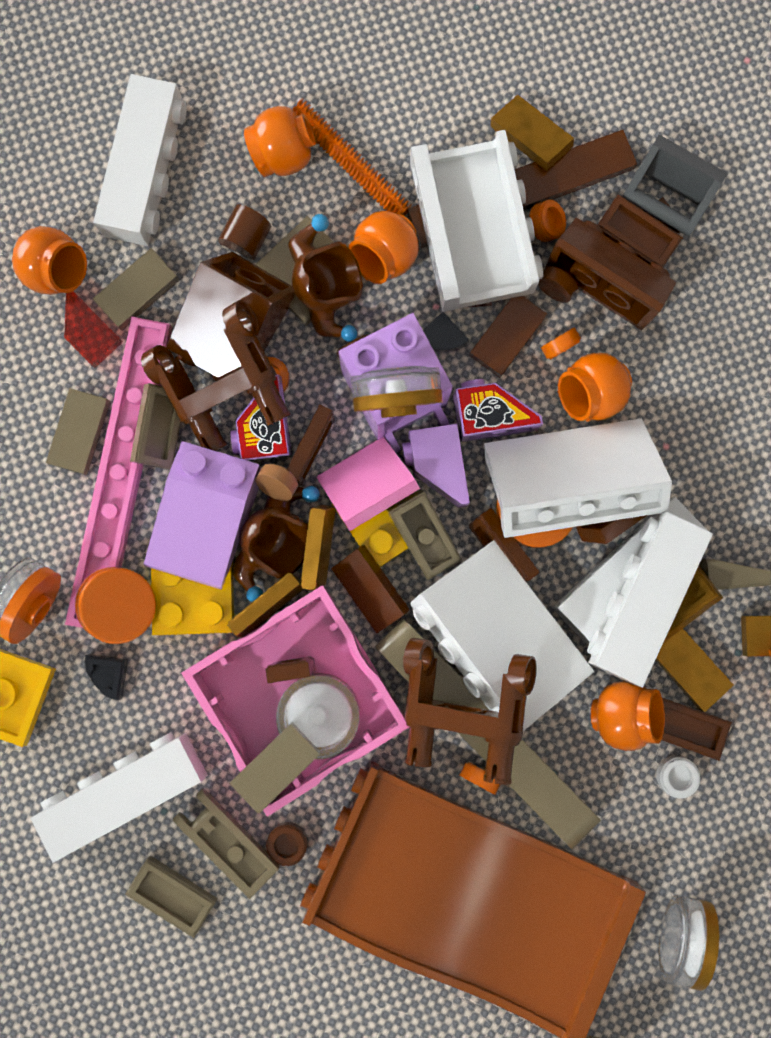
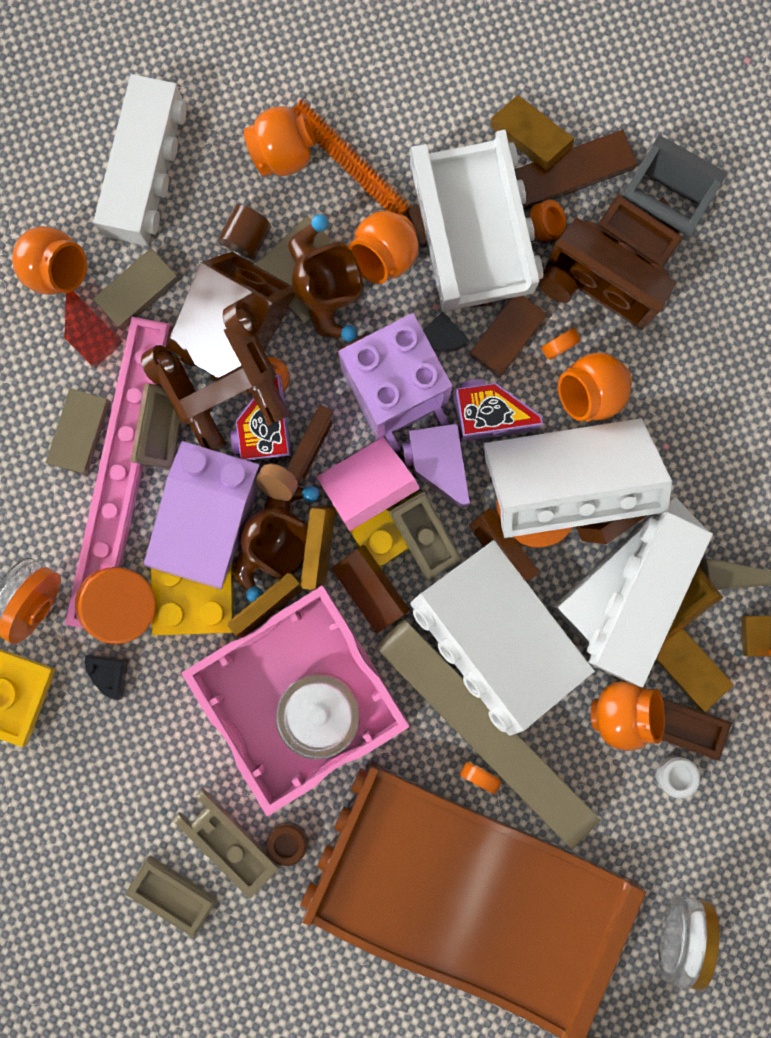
white brick [30,732,208,863] -> none
dark tan tile [229,722,321,814] -> none
reddish brown tile [265,656,316,684] -> none
piece [351,366,443,418] -> none
reddish brown connector [403,638,537,785] -> none

